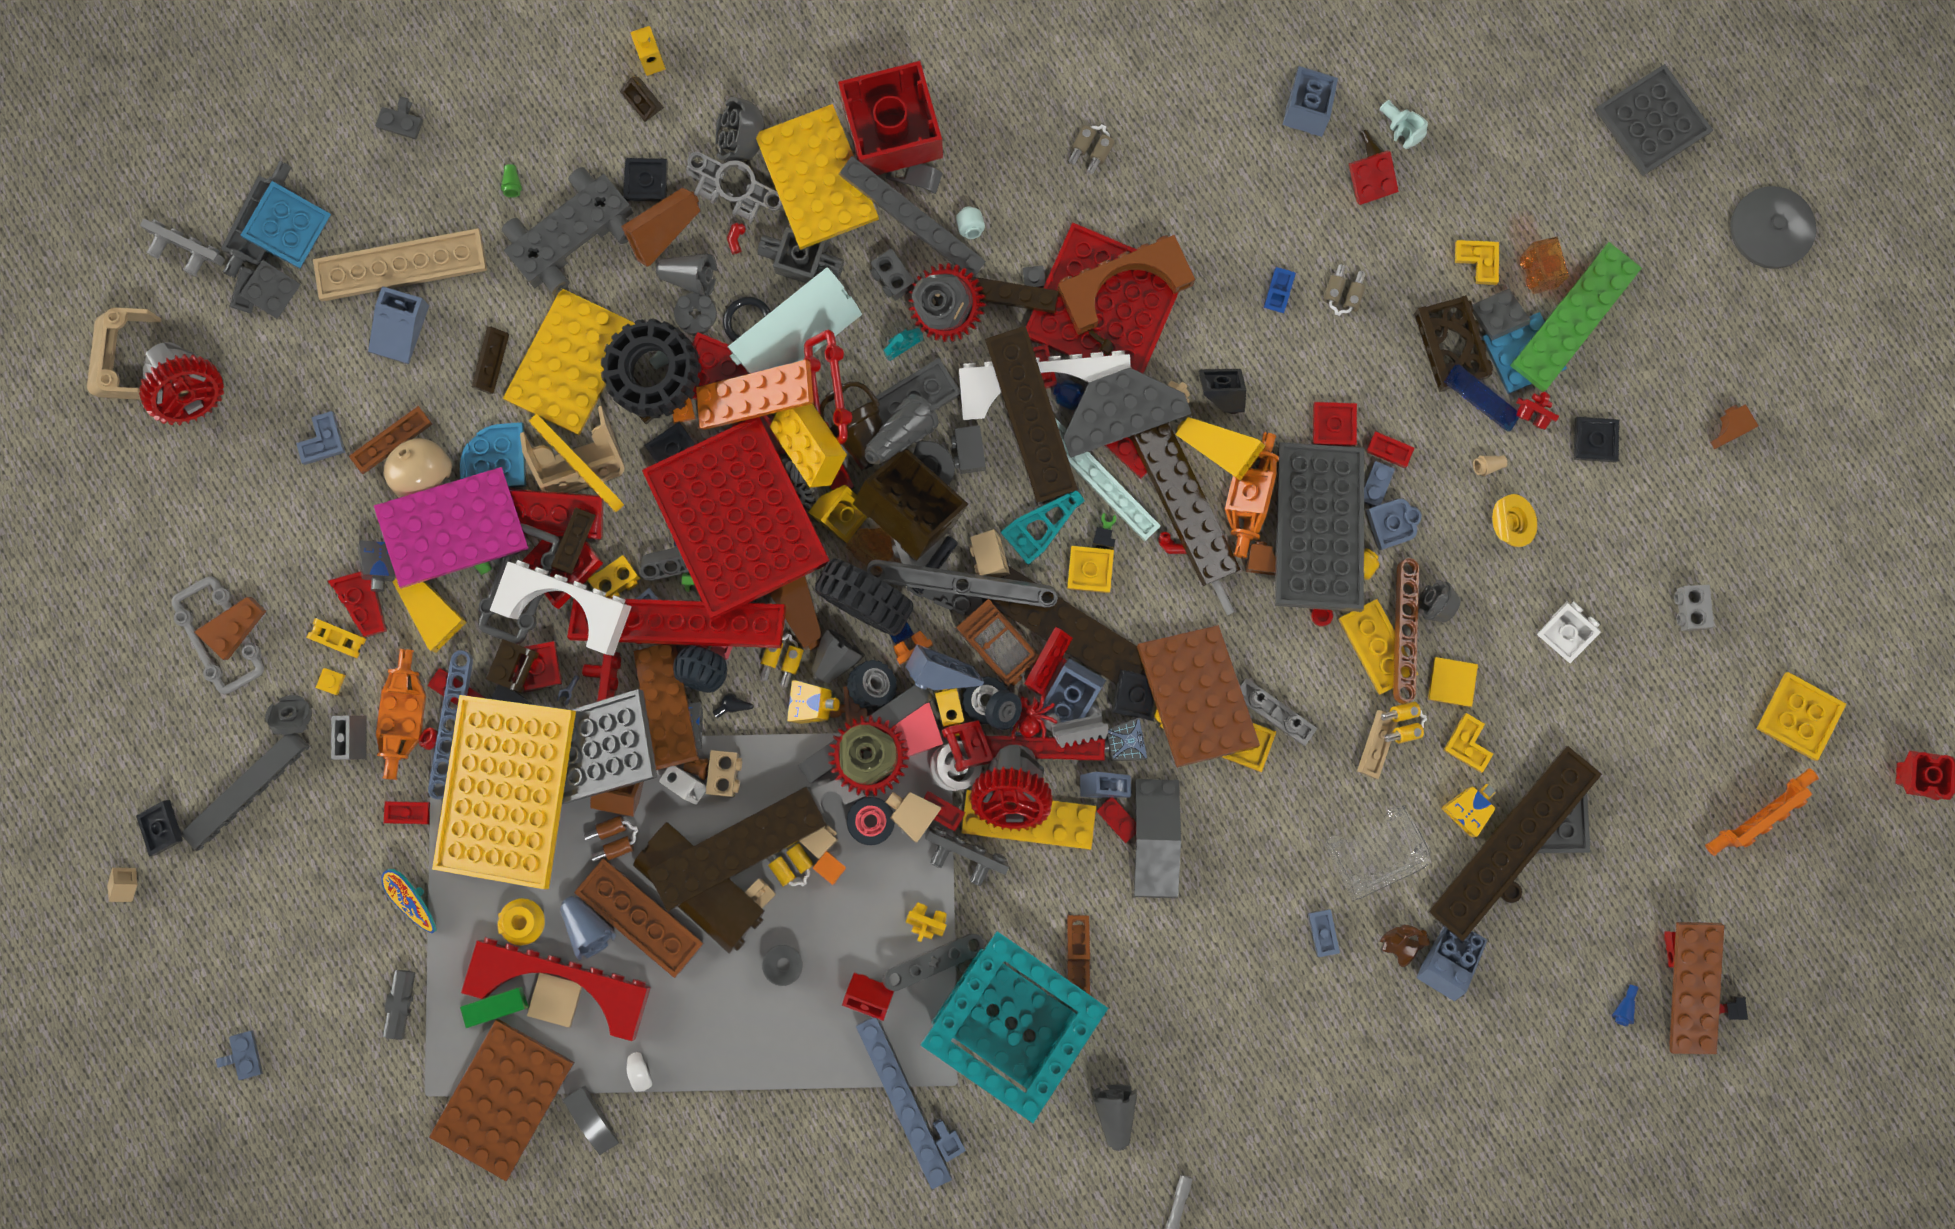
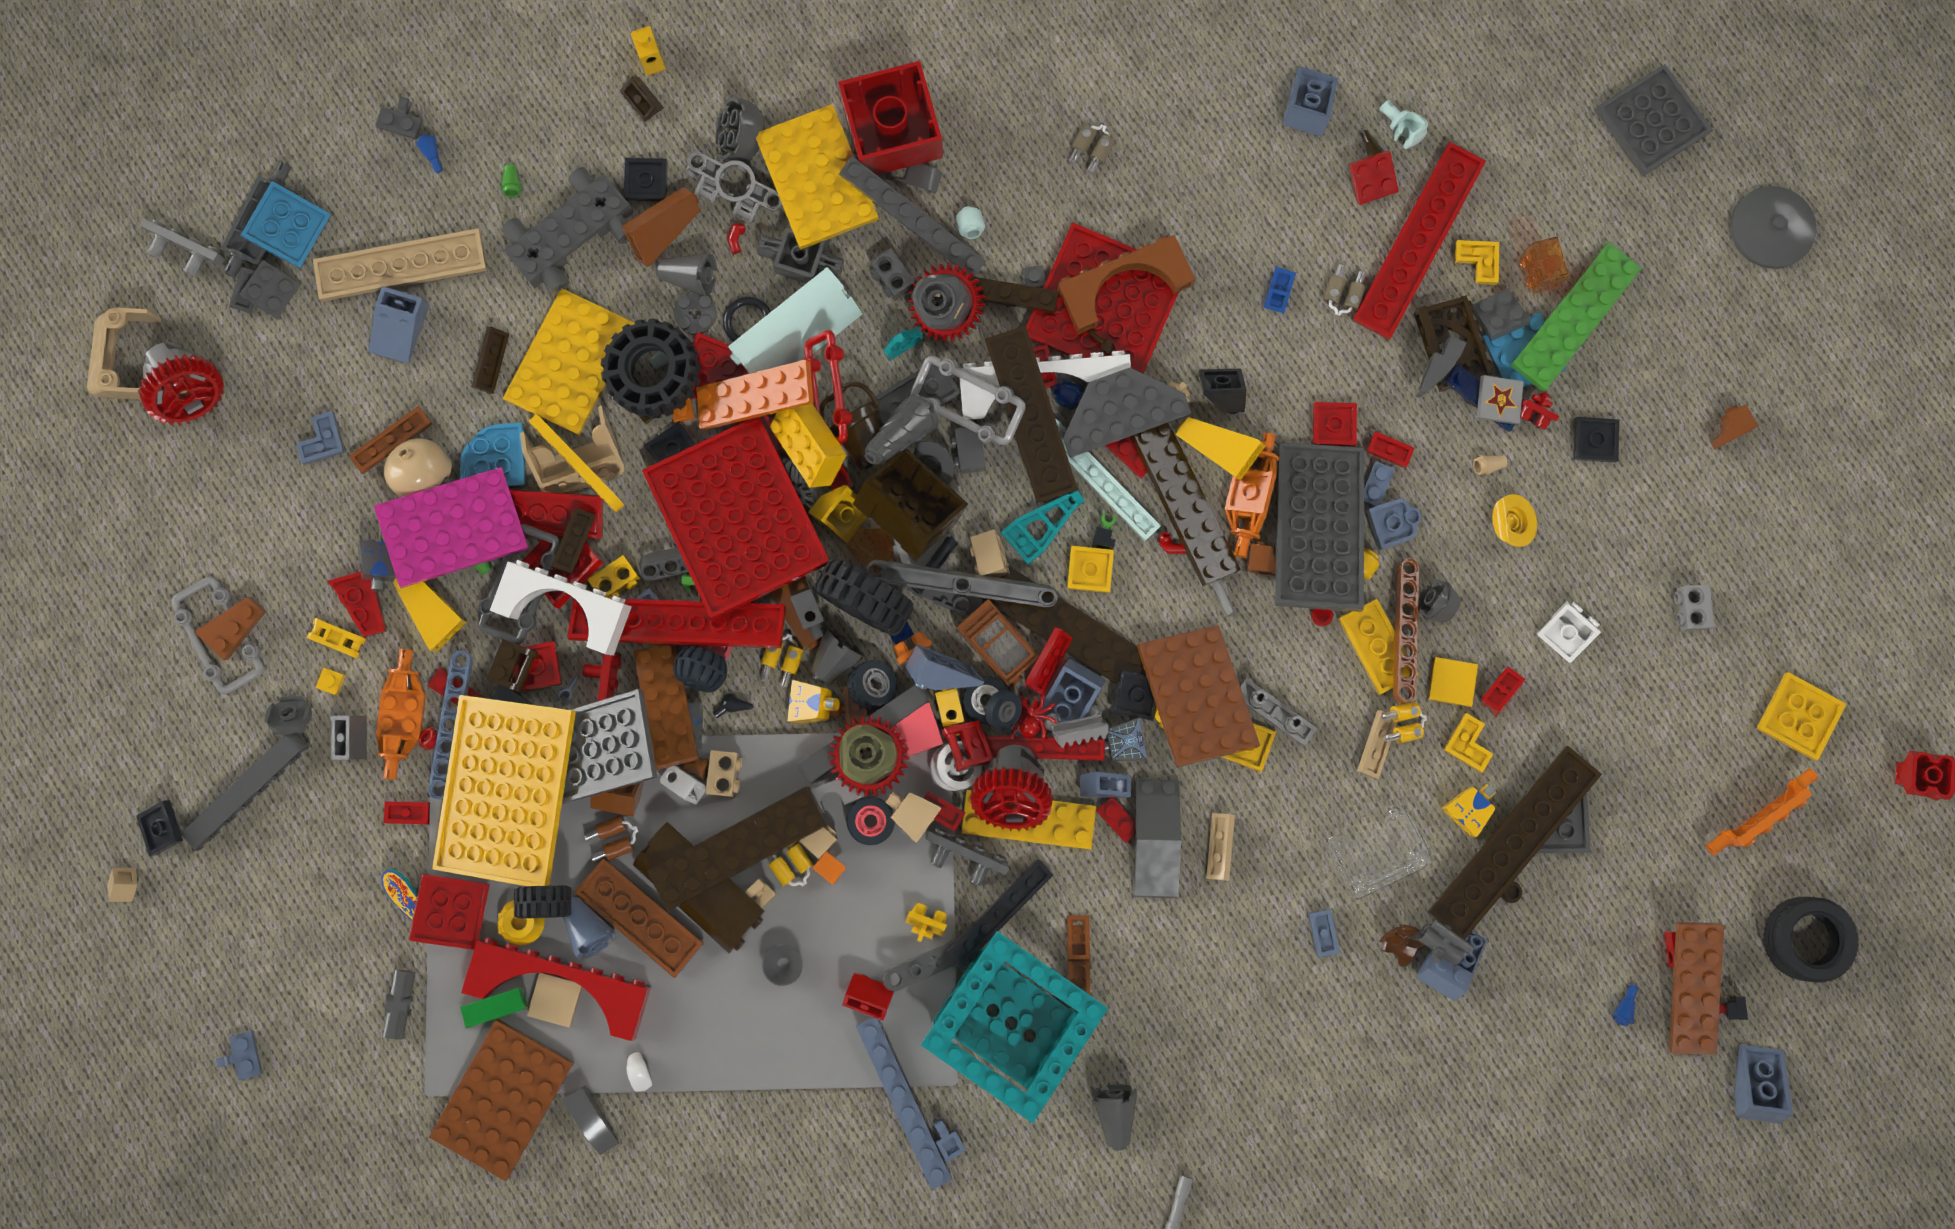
none -> red plate [408,874,490,950]
none -> blue cone [416,134,443,174]
none -> black tyre [514,885,571,919]
none -> dark grey torso [790,588,825,639]
none -> light grey bar [911,355,1026,446]
none -> black plate [945,859,1053,969]
none -> tan plate [1206,813,1235,881]
none -> red plate [1352,142,1486,340]
none -> dark grey slope [1416,336,1467,398]
none -> dark grey pin [1417,920,1473,965]
none -> light grey tile [1476,375,1524,424]
none -> red hinge [1481,666,1526,717]
none -> sand blue slope [1735,1045,1793,1124]
none -> black tyre [1763,897,1859,983]

